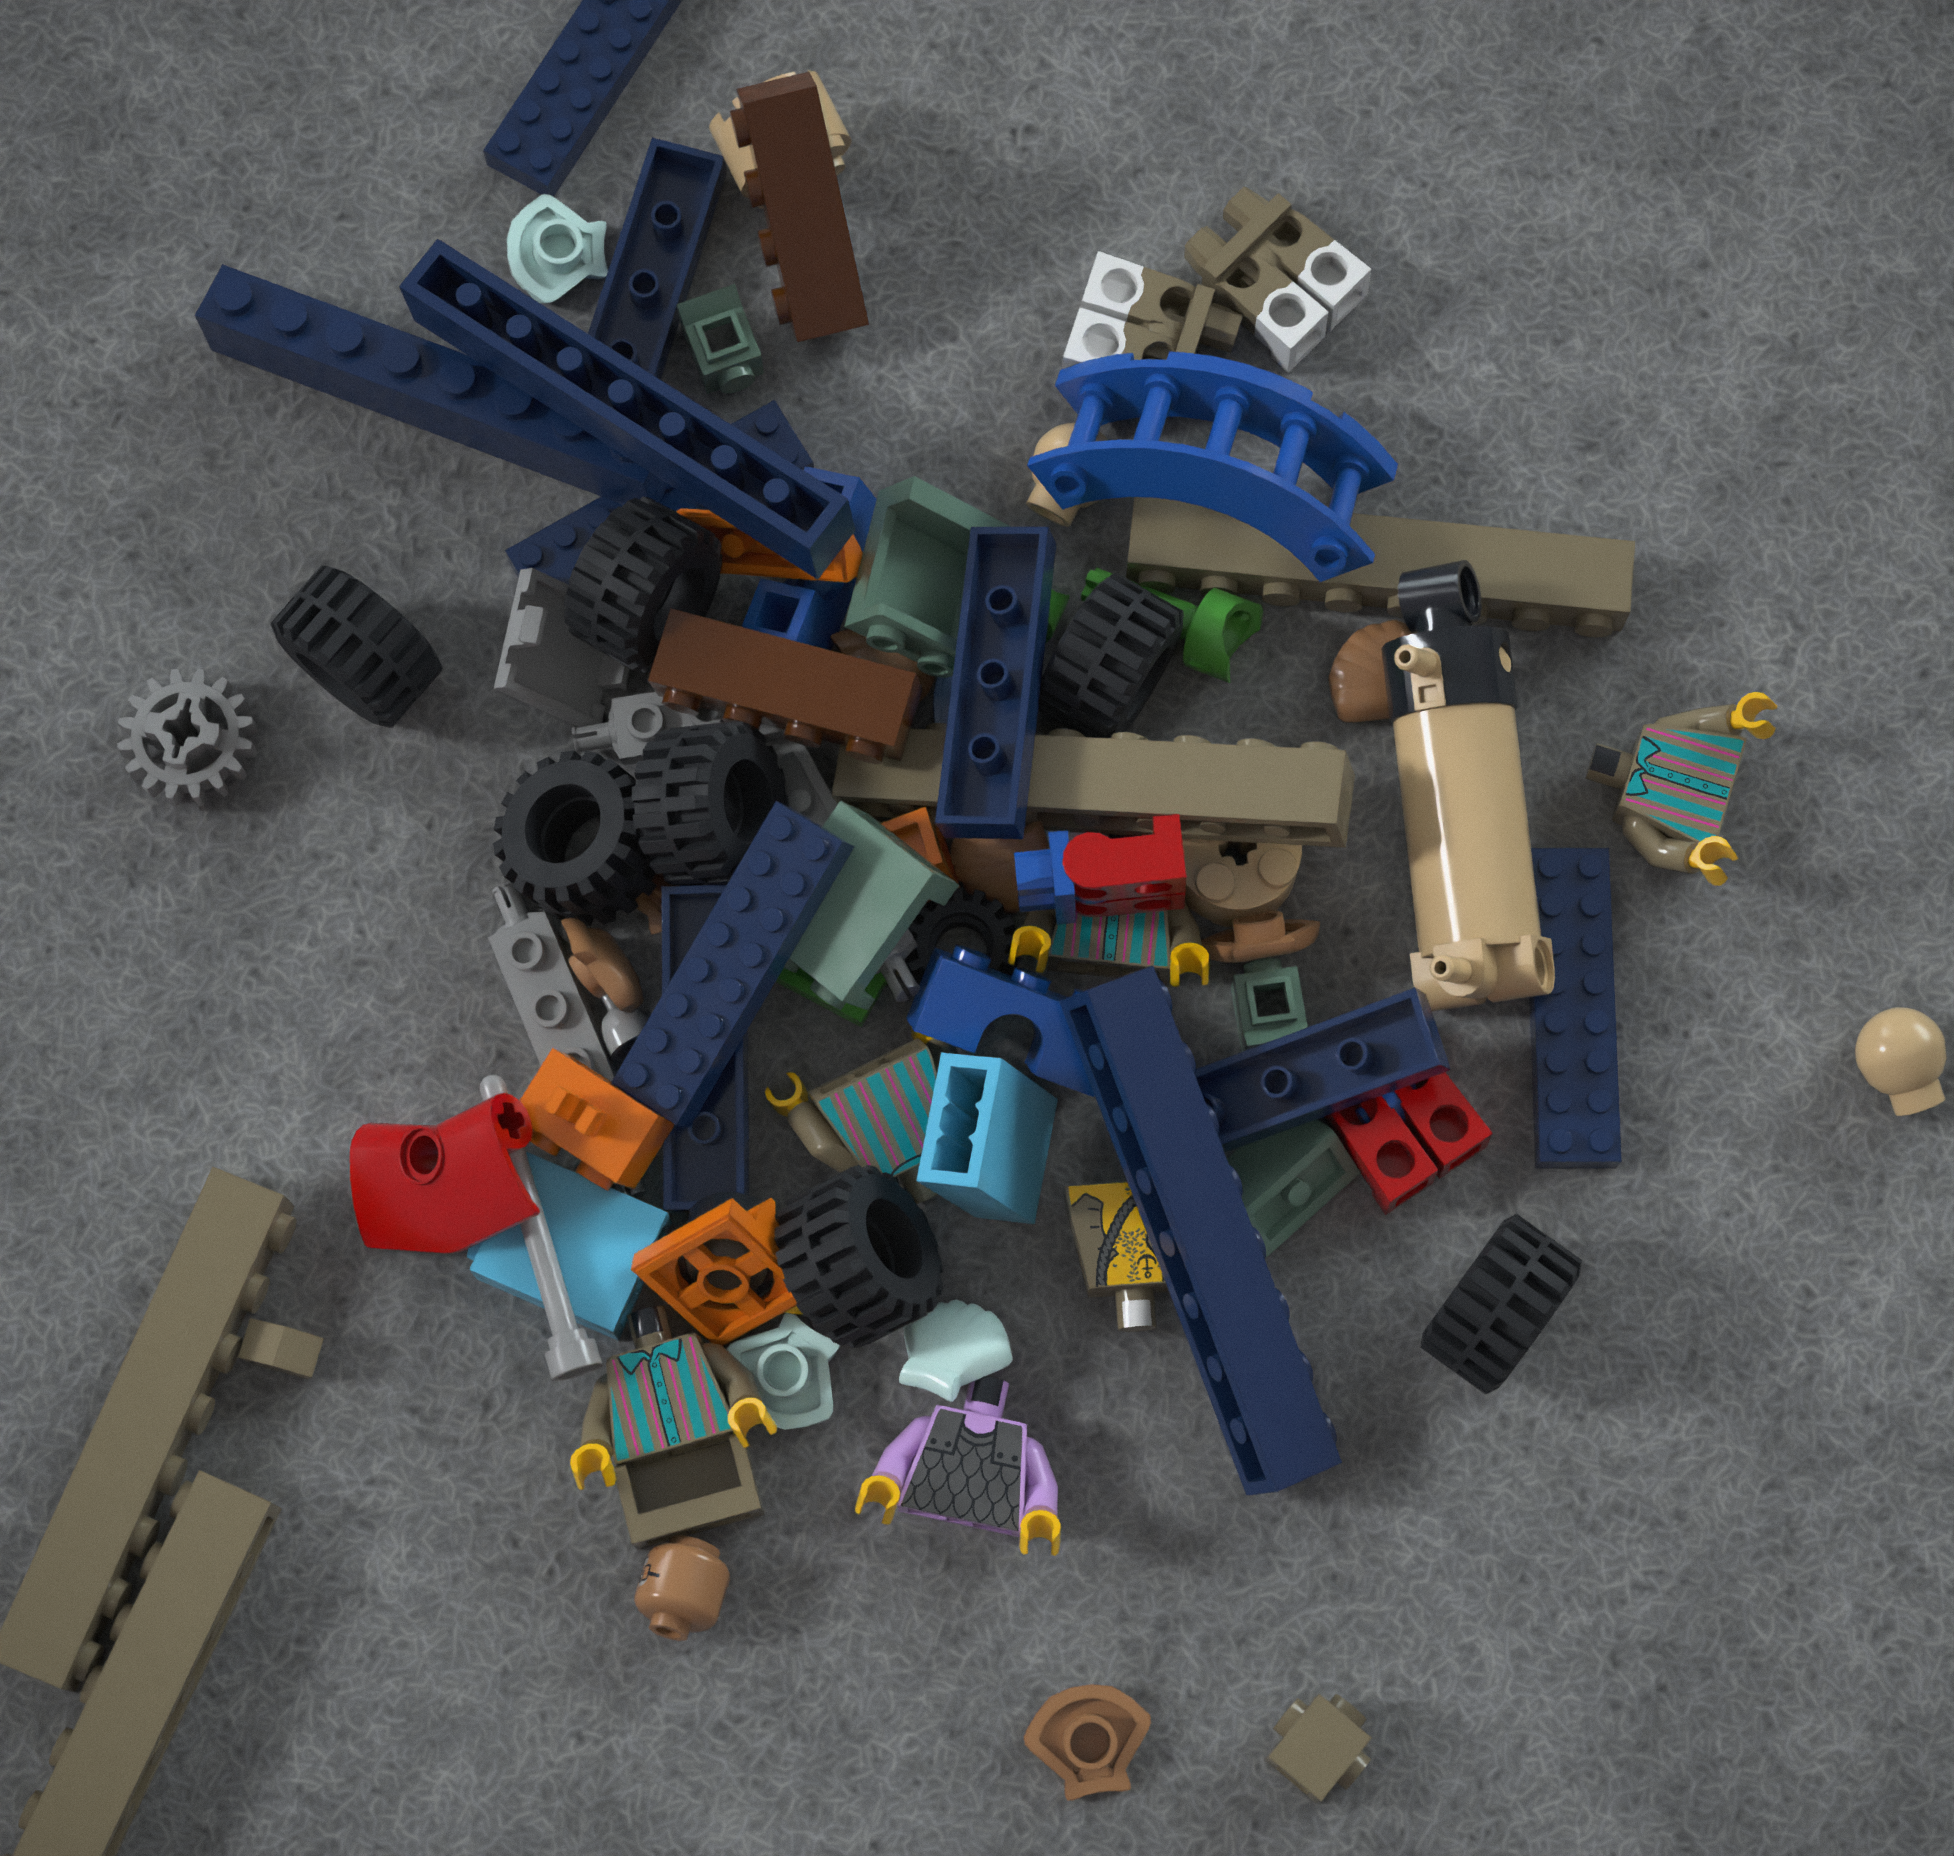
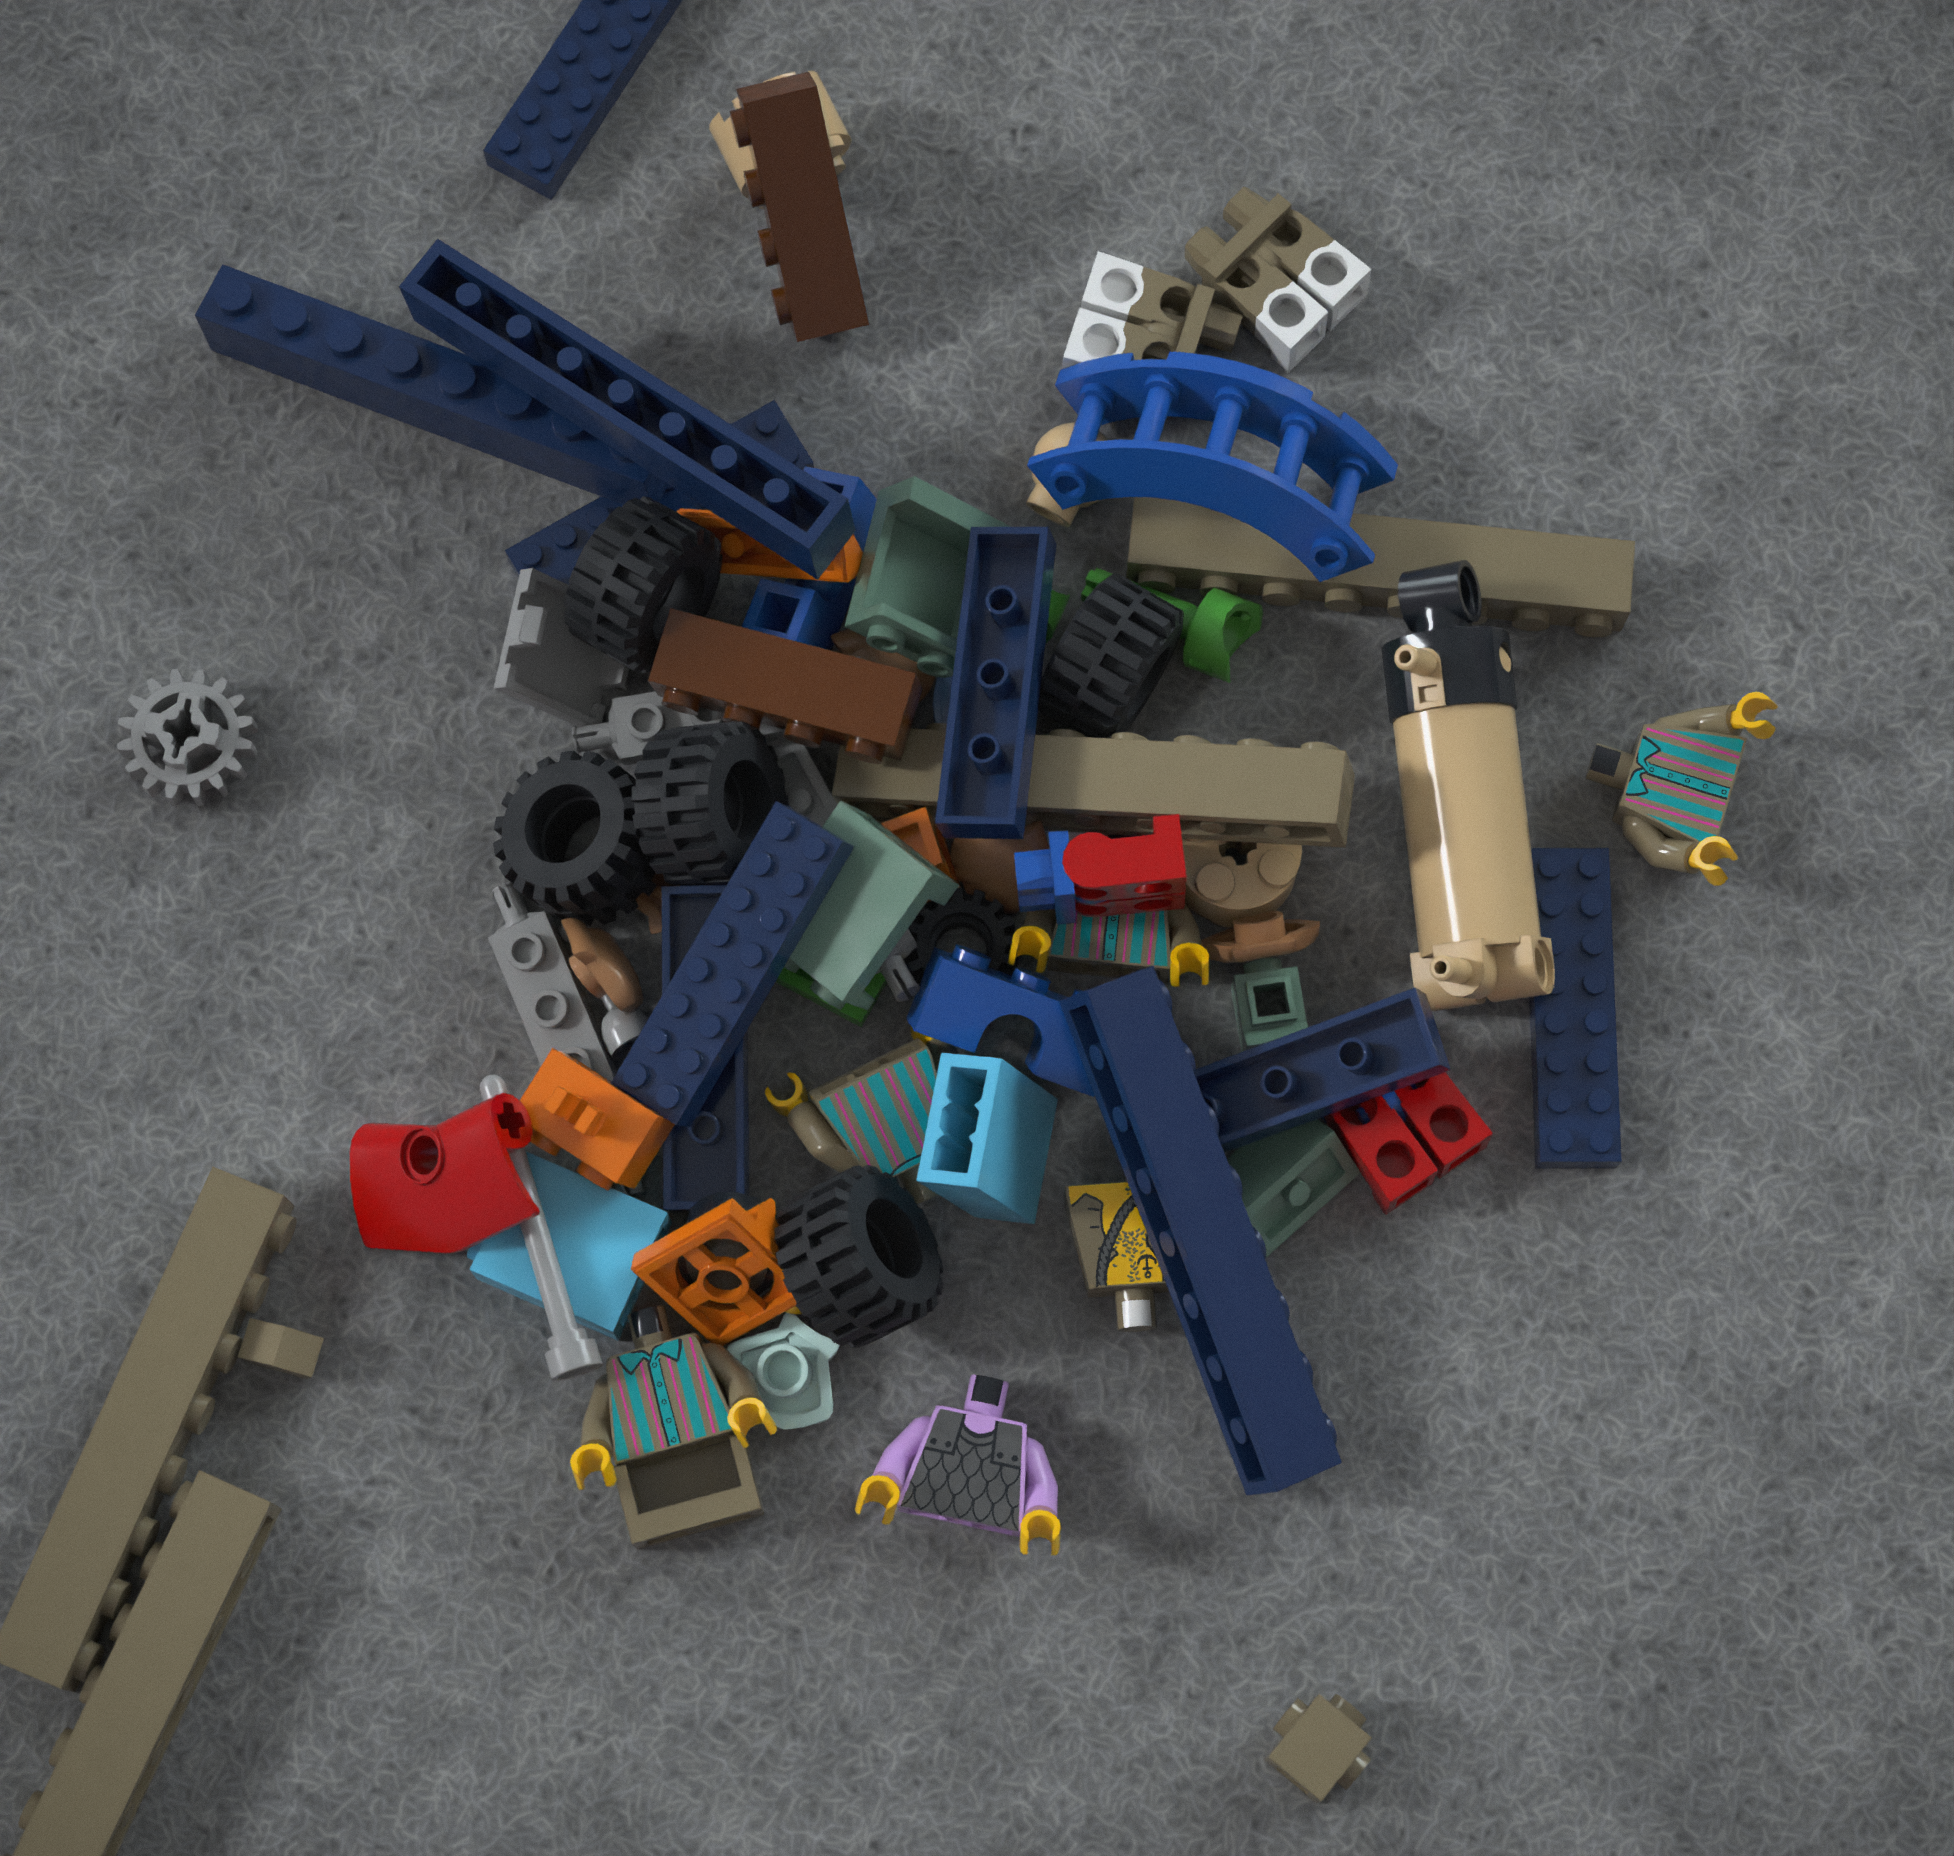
black tyre [270,565,443,728] -> none
light aqua animal [507,194,608,304] -> none
dark blue piece [588,137,727,380] -> none
medium nougat head [634,1535,730,1641] -> none
sand green window [677,284,764,394] -> none
light aqua animal [899,1300,1013,1402] -> none
medium nougat animal [1023,1684,1151,1801] -> none
medium nougat animal [1328,620,1413,723] -> none
black tyre [1420,1214,1582,1395] -> none
tan piece [1855,1008,1947,1116] -> none

